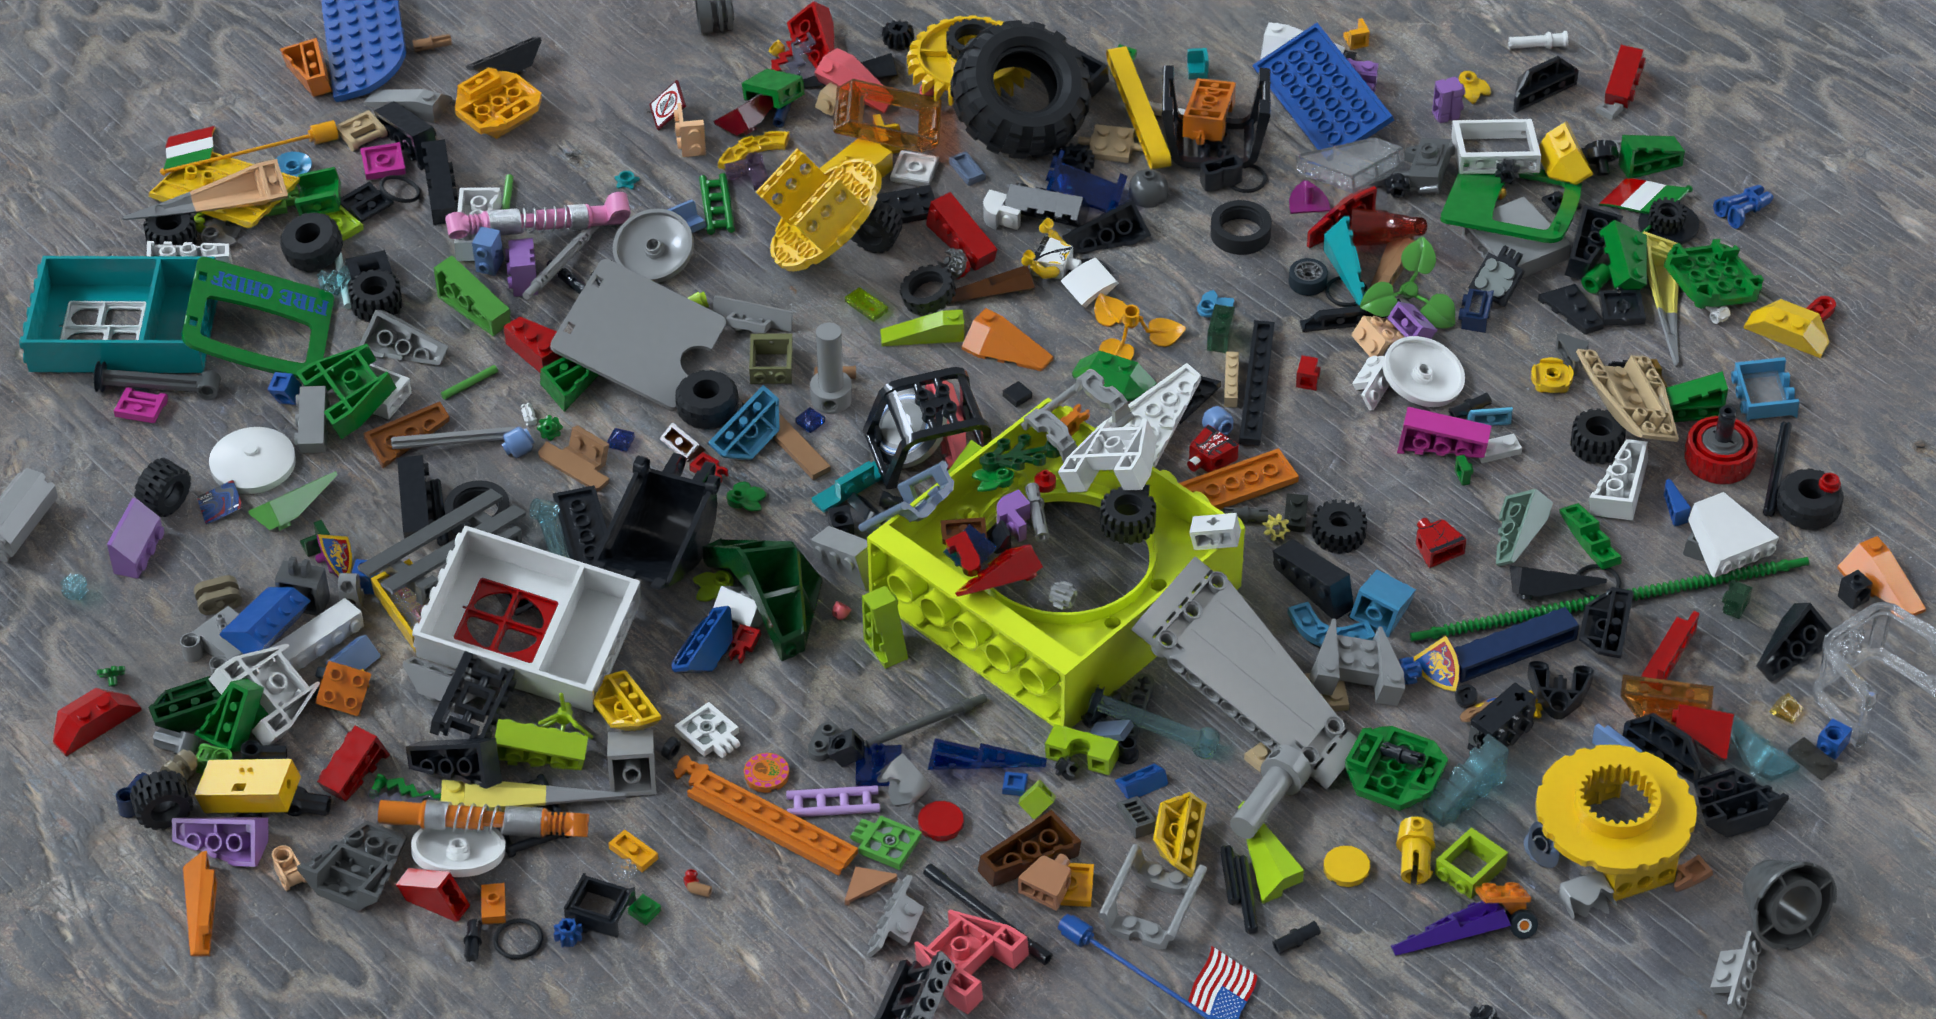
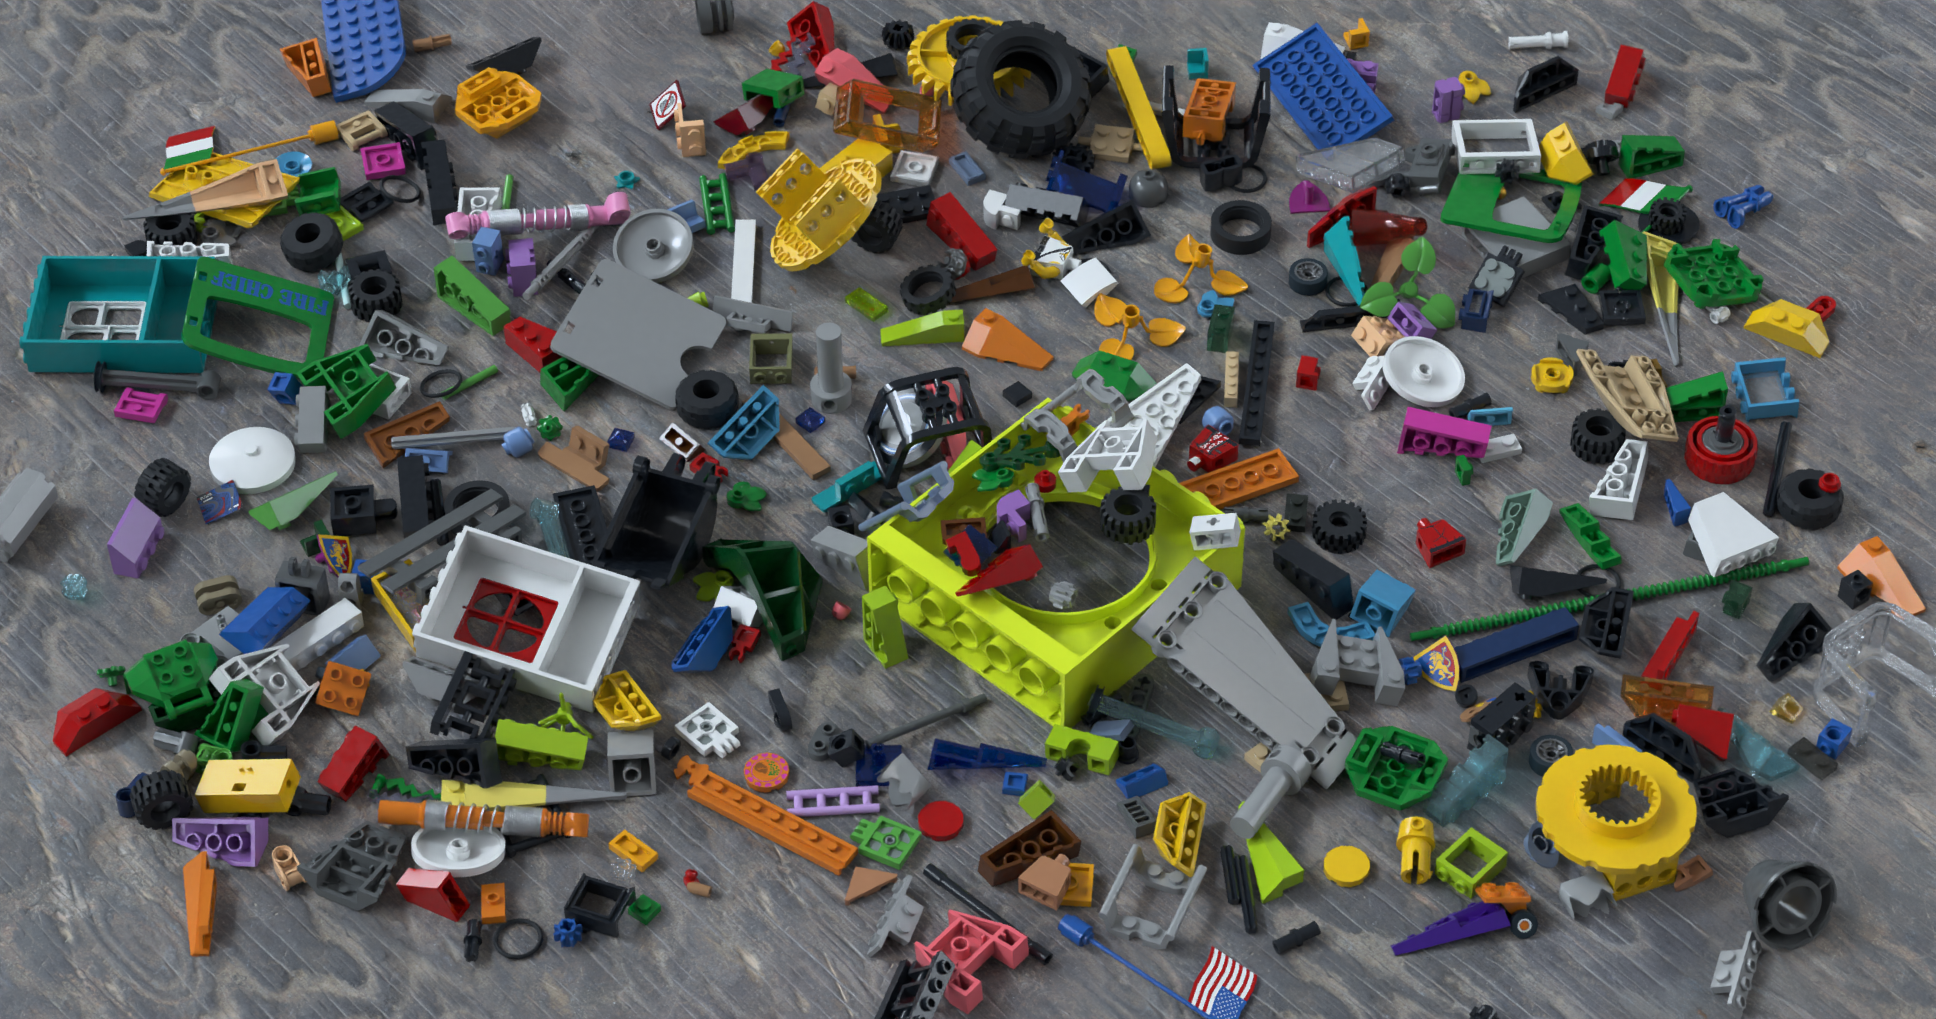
none -> green piece [123,639,218,721]
none -> black tile [124,240,147,256]
none -> black brick [330,484,398,536]
none -> medium blue panel [405,448,453,473]
none -> black tyre [420,369,462,398]
none -> white tile [731,220,756,303]
none -> black piece [768,688,792,732]
none -> light orange plant [1154,234,1248,303]
none -> wheel [1529,734,1573,777]

